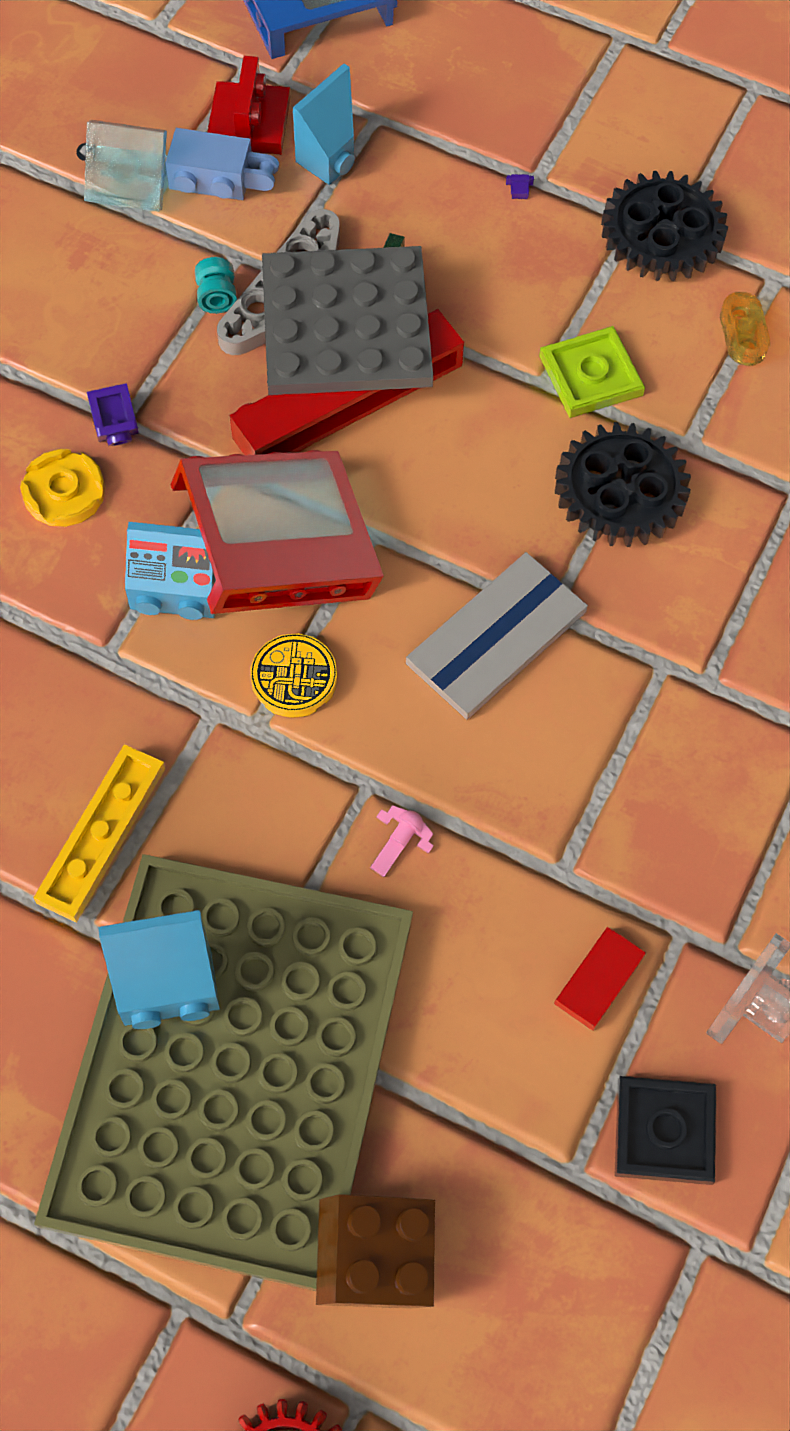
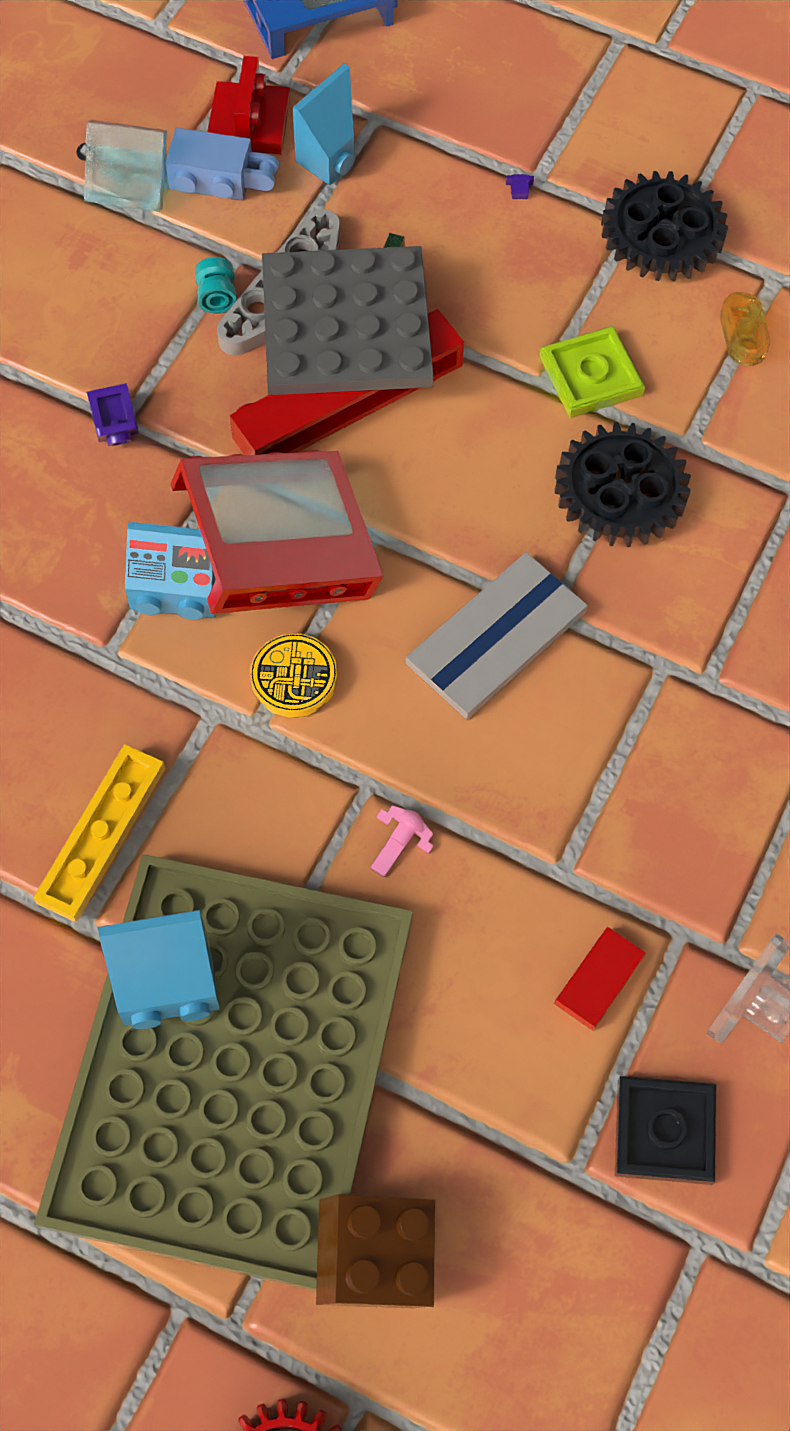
yellow tile [20,449,105,527] -> none

